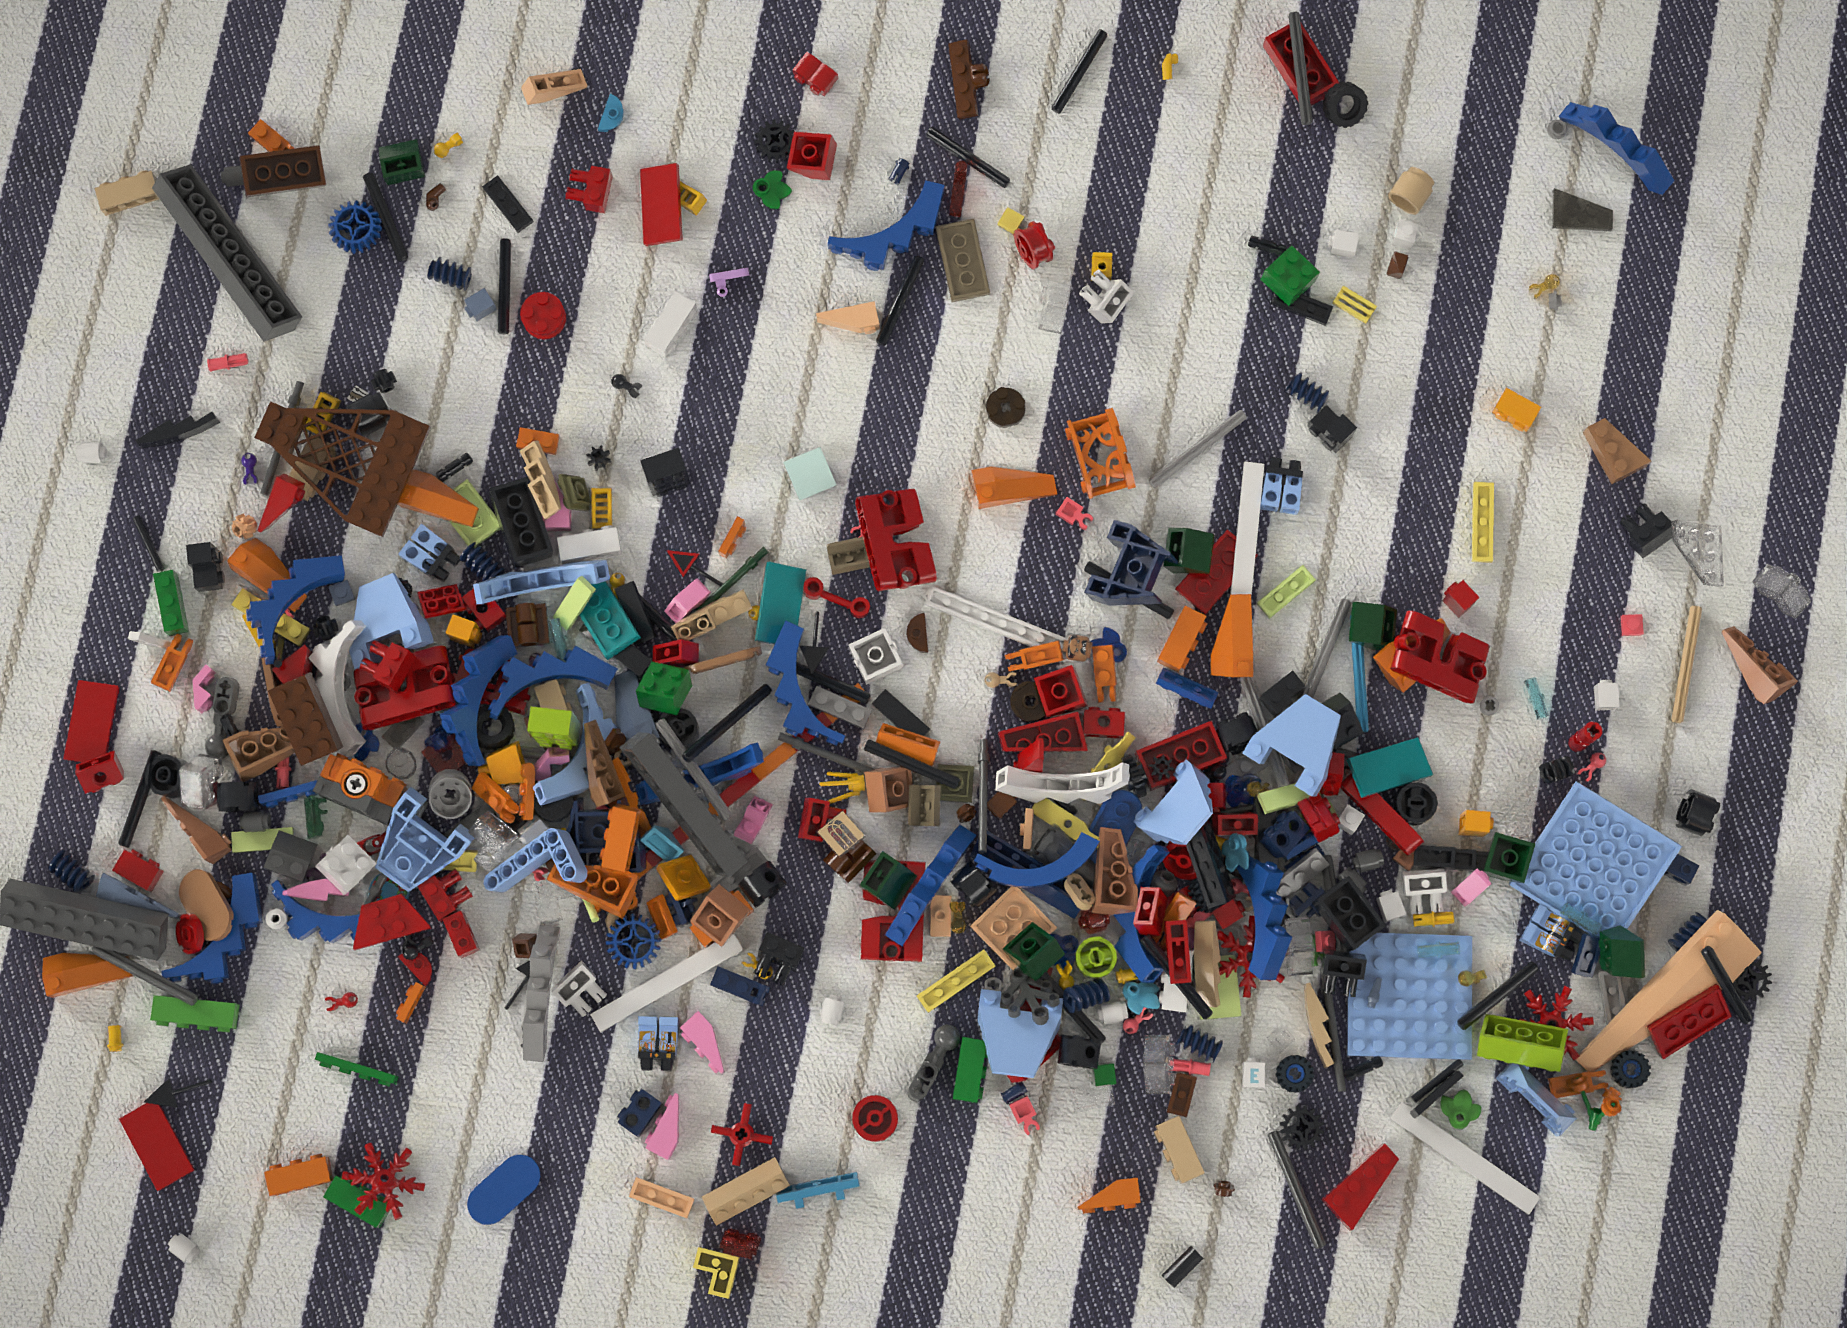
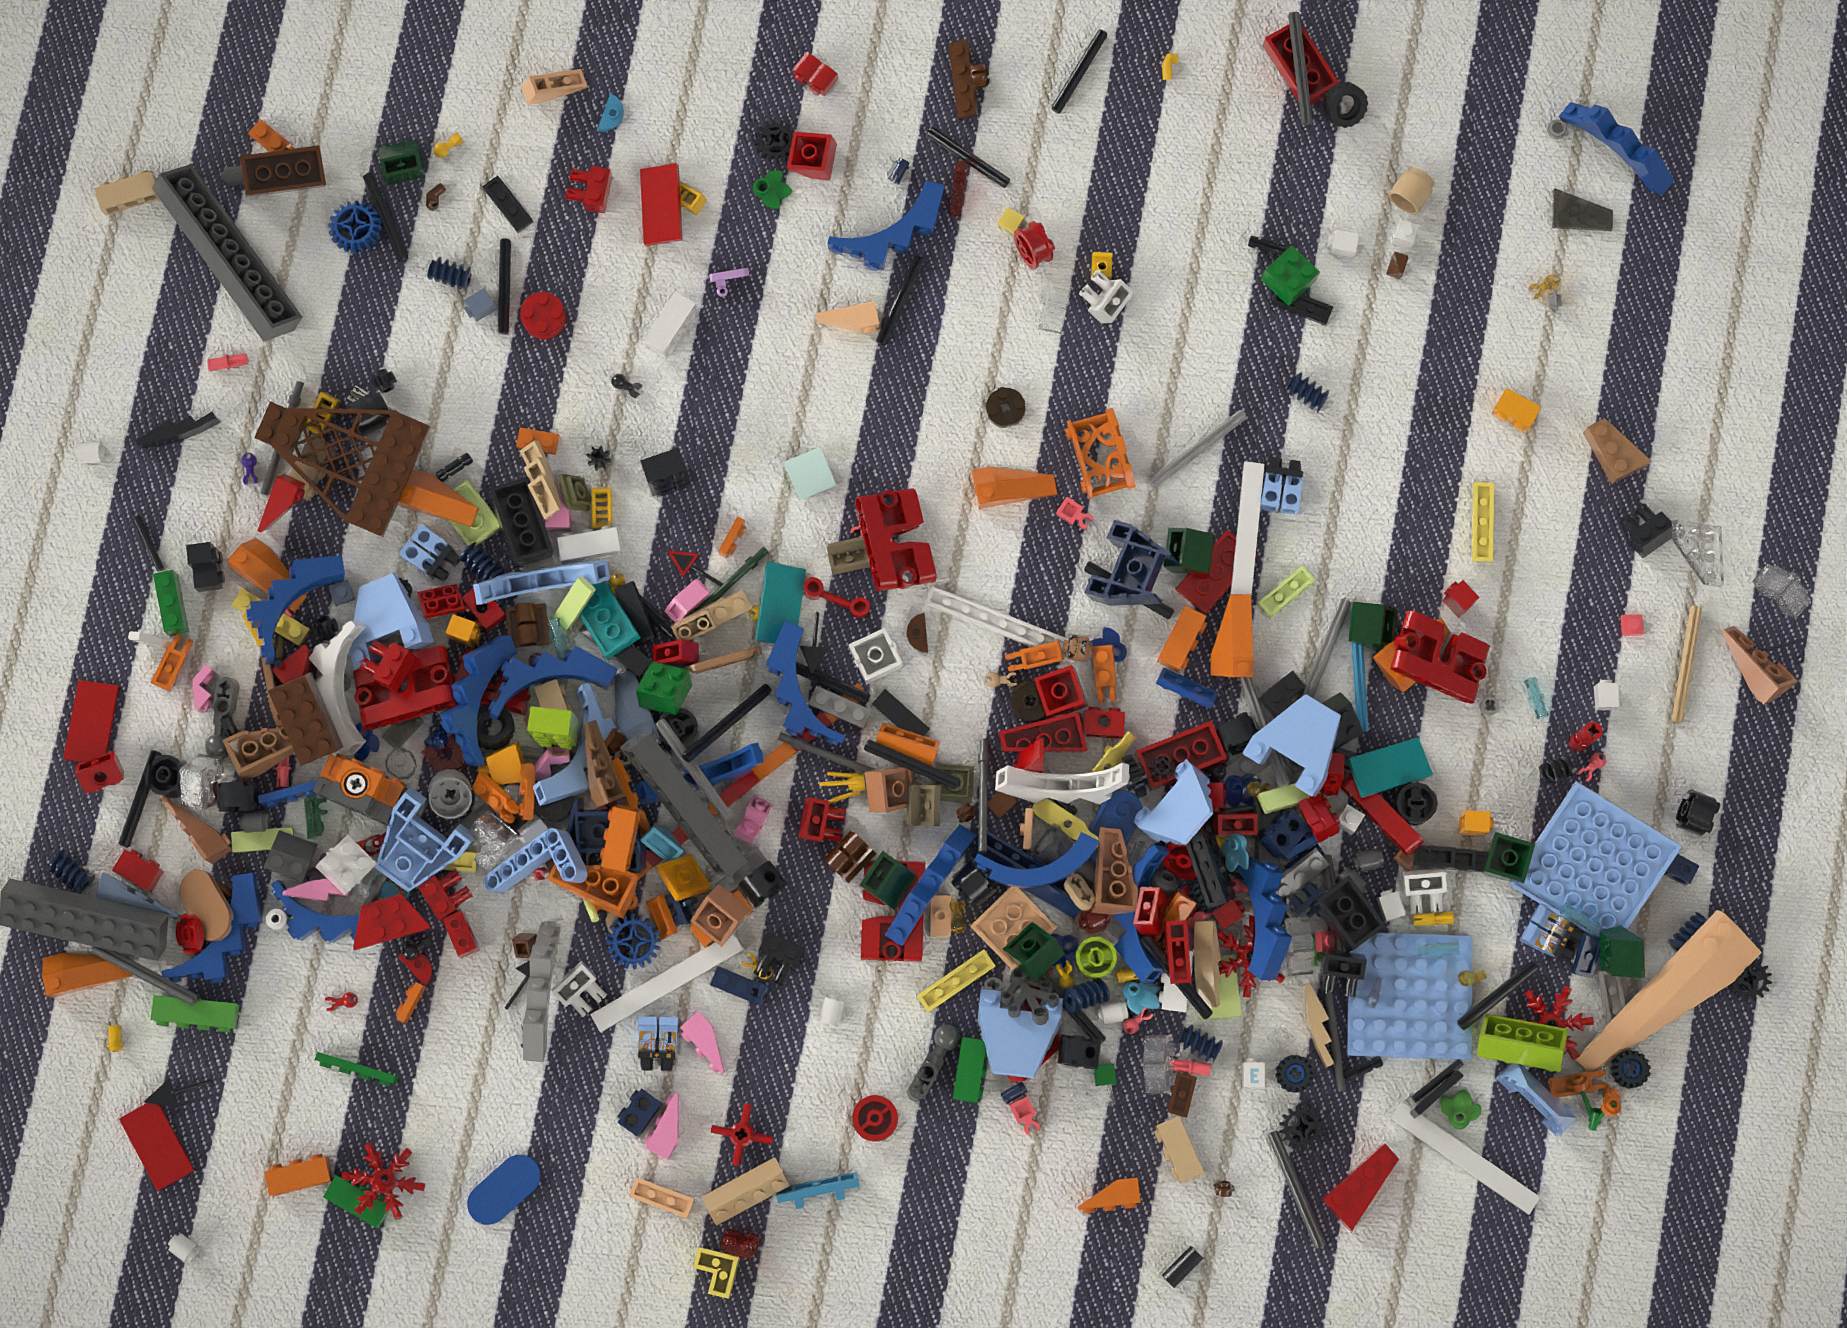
light nougat gear [232,513,257,540] -> none
piece [817,811,866,858] -> none
dark tan tile [936,219,990,302] -> none
black brick [1307,405,1357,453] -> none
light yellow tile [1332,286,1377,324] -> none
bright pink slope [1451,869,1492,907] -> none
red tile [1647,984,1732,1059] -> none
black axle [1701,946,1752,1024] -> none

